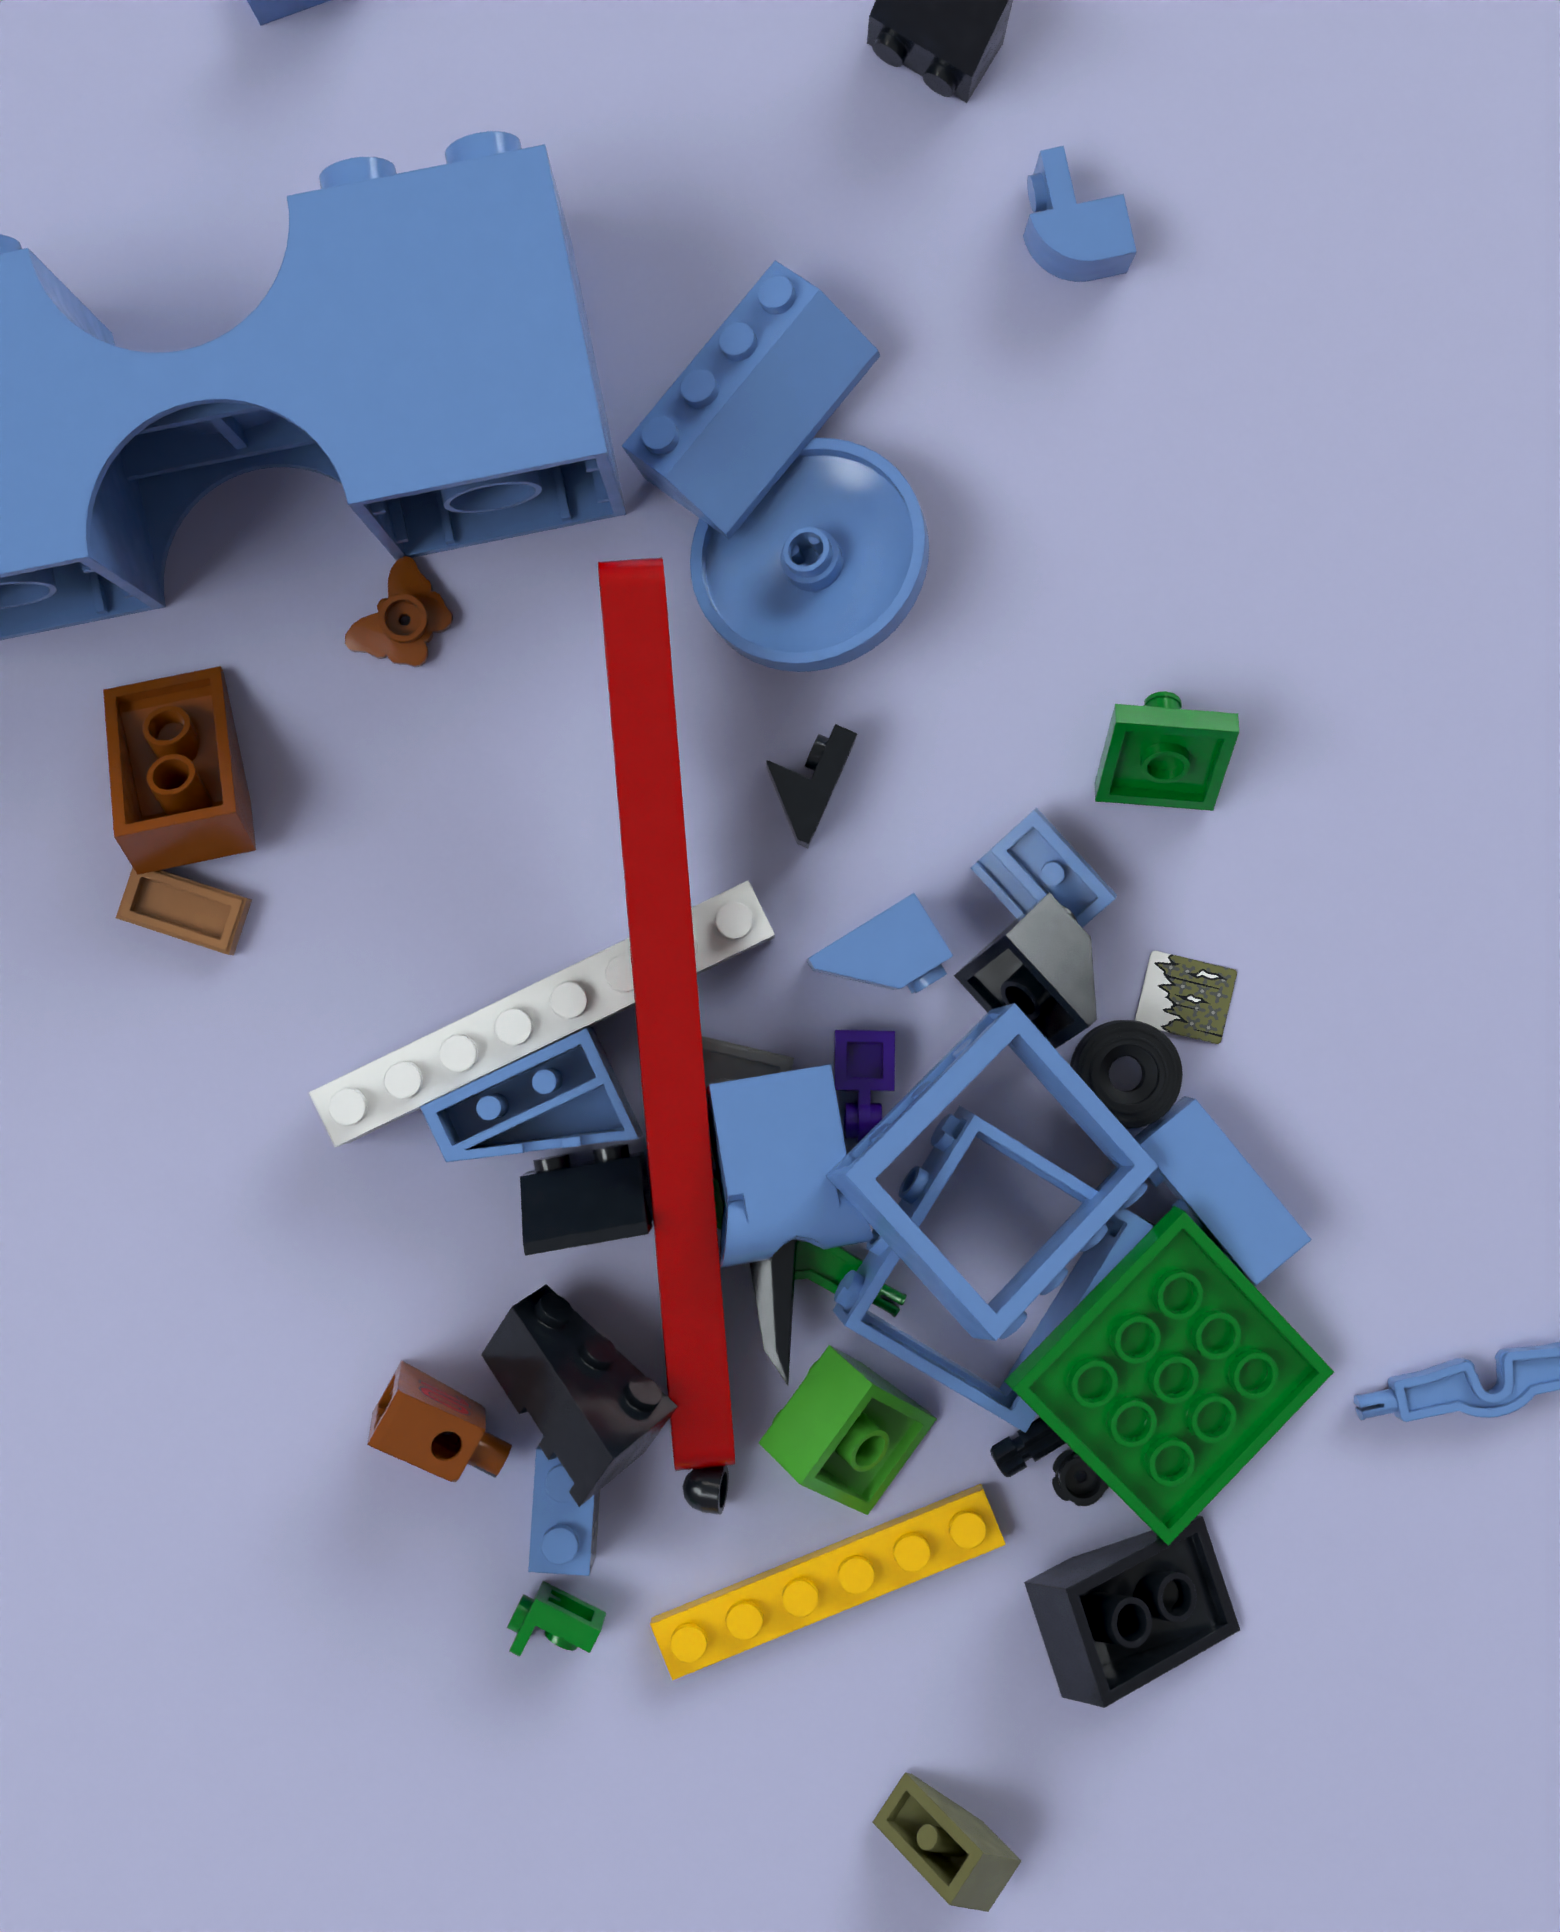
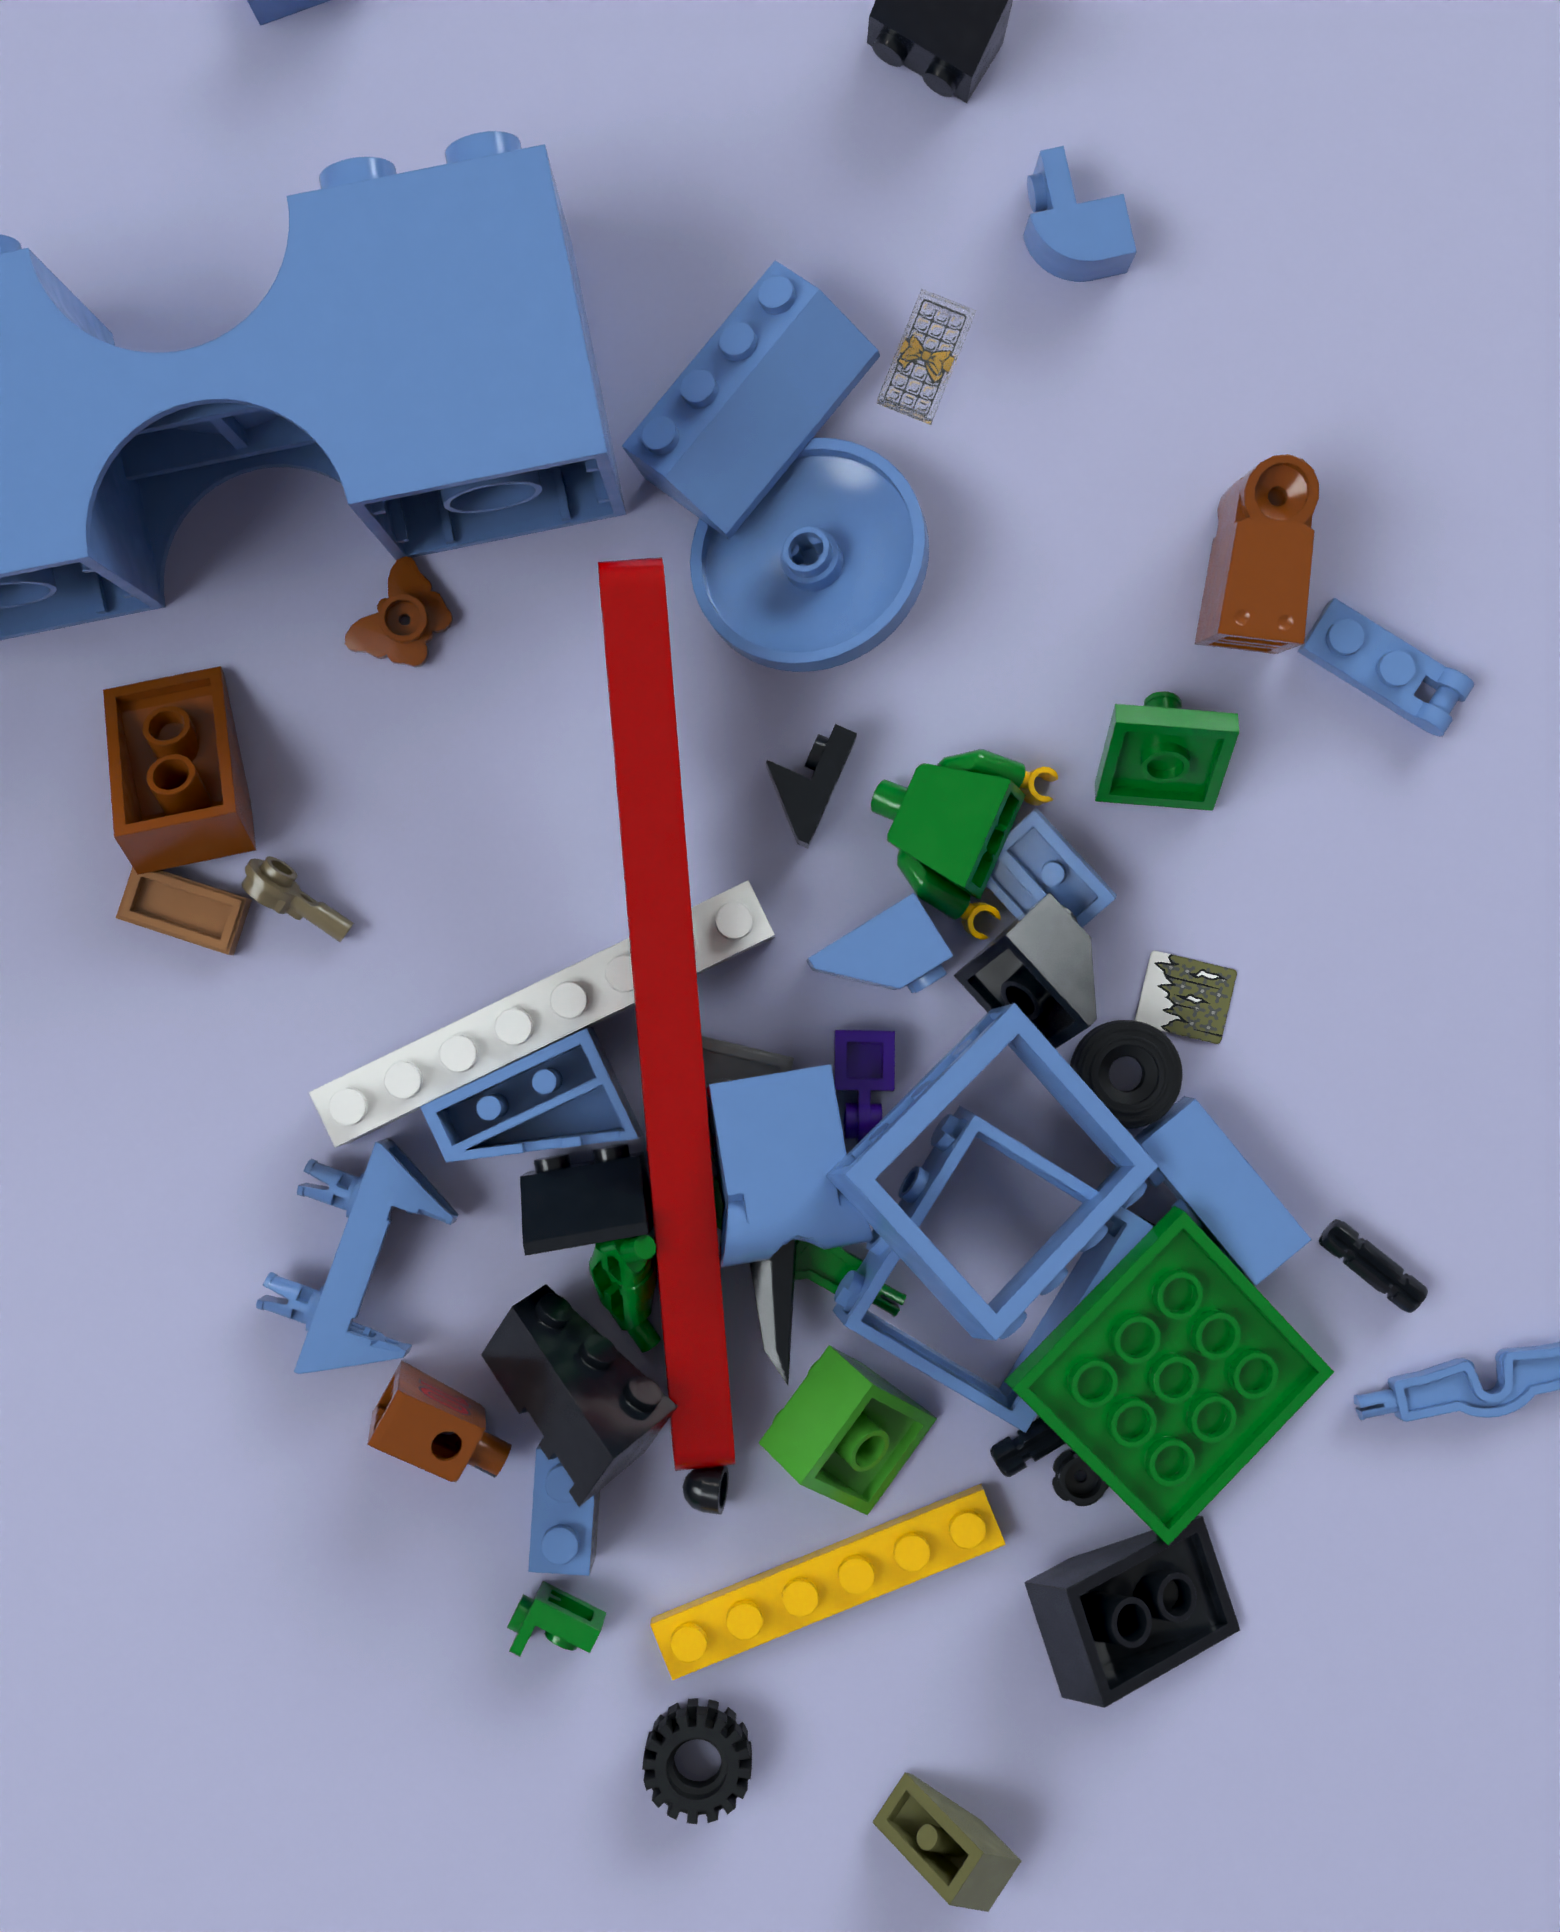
none -> dark tan plate [242,856,354,942]
none -> medium blue hose [256,1138,459,1374]
none -> green piece [589,1235,661,1353]
none -> black tyre [642,1698,752,1824]
none -> green torso [871,749,1058,940]
none -> clear tile [877,289,976,425]
none -> dark orange piece [1195,454,1319,654]
none -> medium blue plate [1297,598,1475,737]
none -> black axle [1319,1219,1428,1313]

